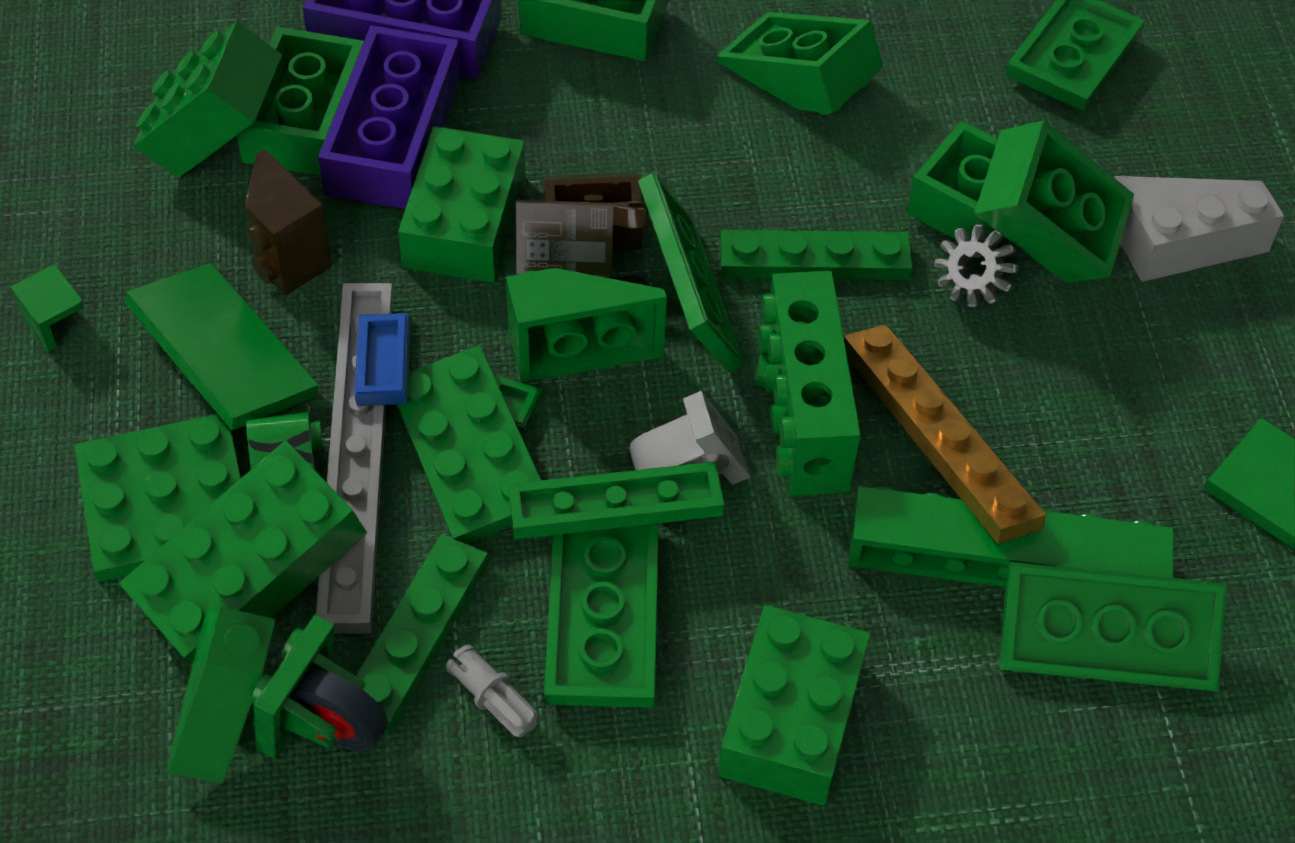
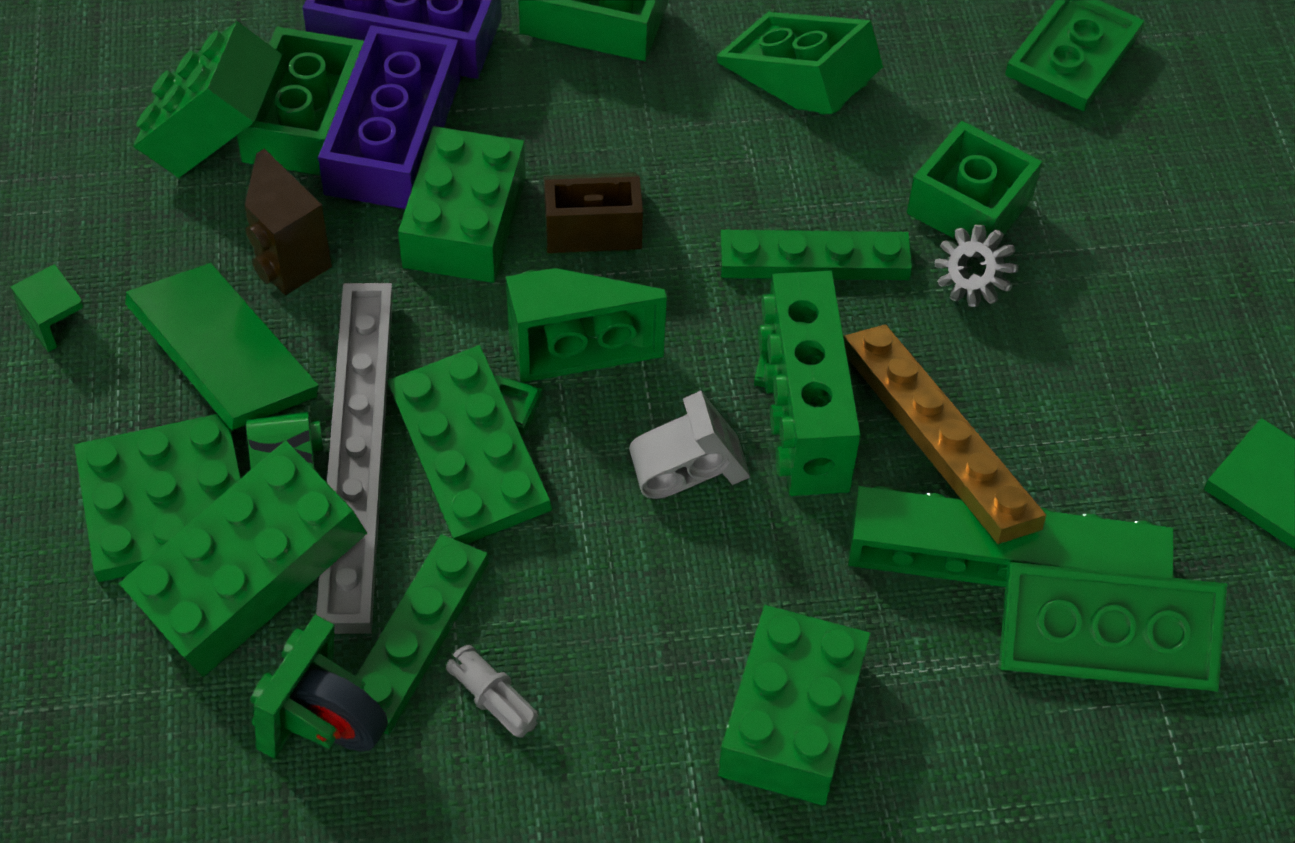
green slope [166,606,276,784] -> none
blue tile [354,313,410,406] -> none
green plate [508,461,724,540] -> none
dark brown flag [516,200,648,286] -> none
green plate [544,524,658,708] -> none
green tile [638,173,745,374] -> none
green brick [974,120,1134,284] -> none
light grey wedge [1114,176,1284,282] -> none

